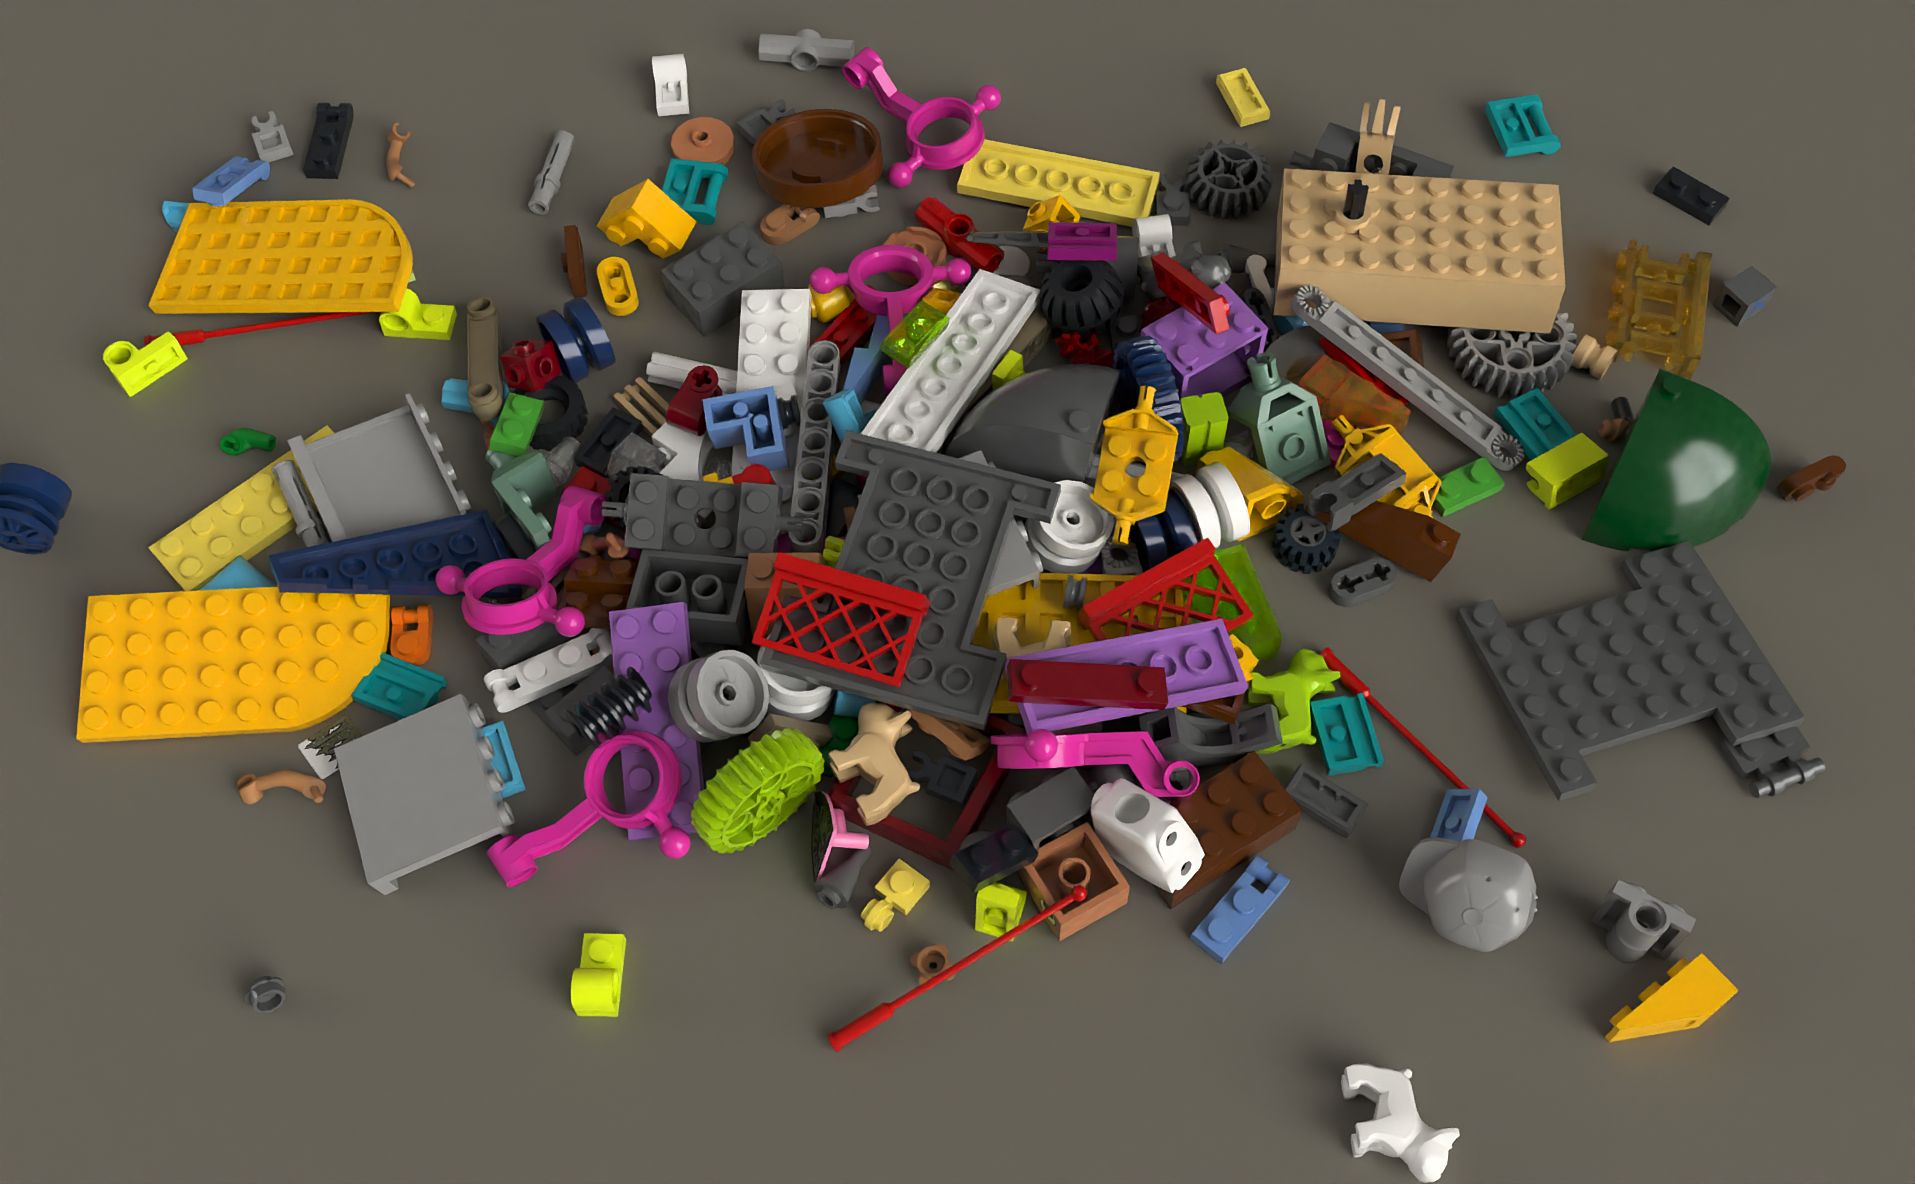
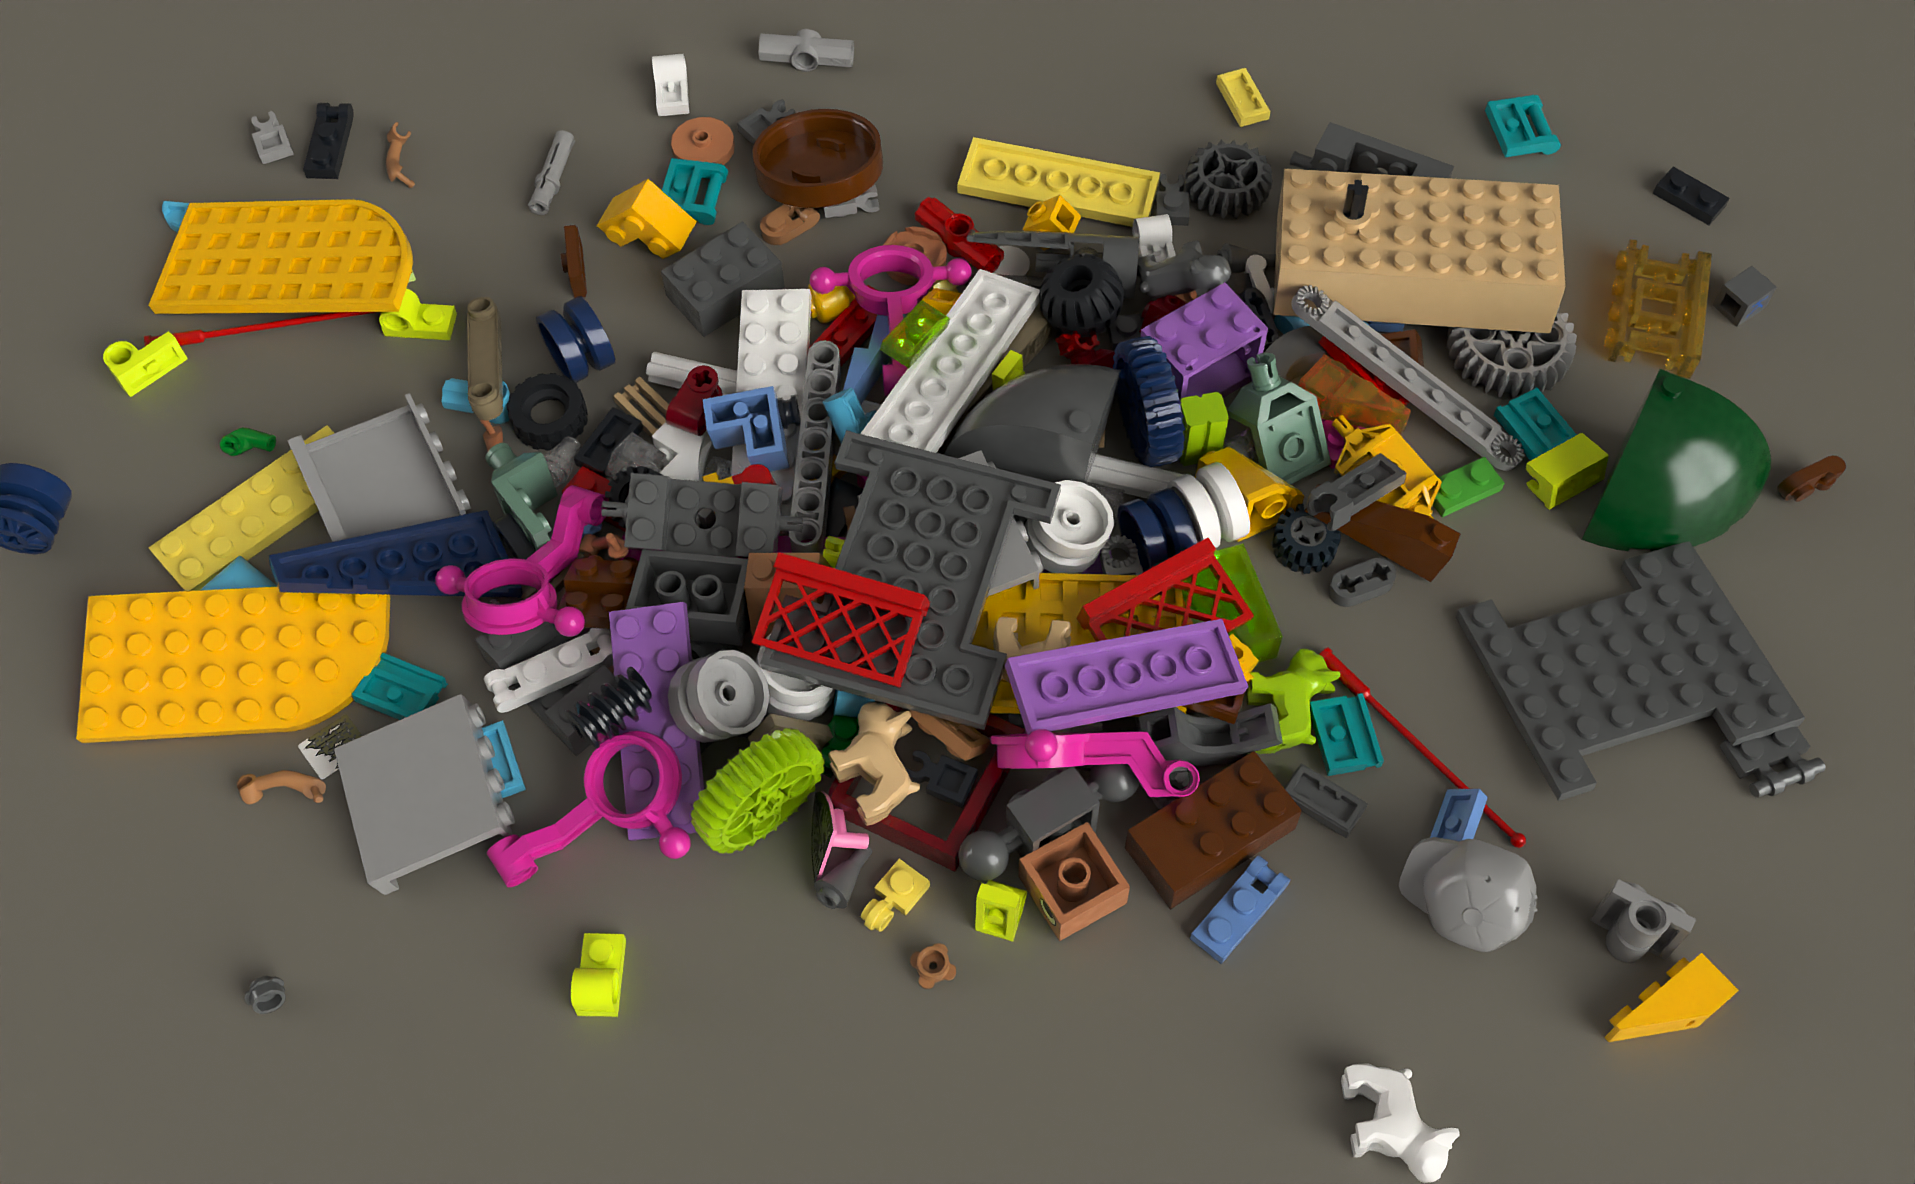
medium blue plate [192,156,270,206] -> none
light grey pin [271,460,329,547] -> none
orange plate [390,604,433,667] -> none
bright green plate [490,392,544,457] -> none
dark red brick [500,339,562,392] -> none
yellow plate [597,257,639,316] -> none
red piece [827,885,1087,1052] -> none
dark pink piece [842,47,1001,188] -> none
black plate [950,824,1039,893] -> none
dark red plate [1007,659,1168,710] -> none
magenta plate [1048,222,1117,261] -> none
dark grey bush [1063,575,1087,611] -> none
yellow plate [1089,386,1179,545] -> none
white piece [1091,778,1205,893] -> none
red plate [1151,252,1230,335] -> none
tan piece [1355,99,1401,175] -> none
tan wheel [1571,334,1618,380] -> none
arm [1598,397,1634,442] -> none

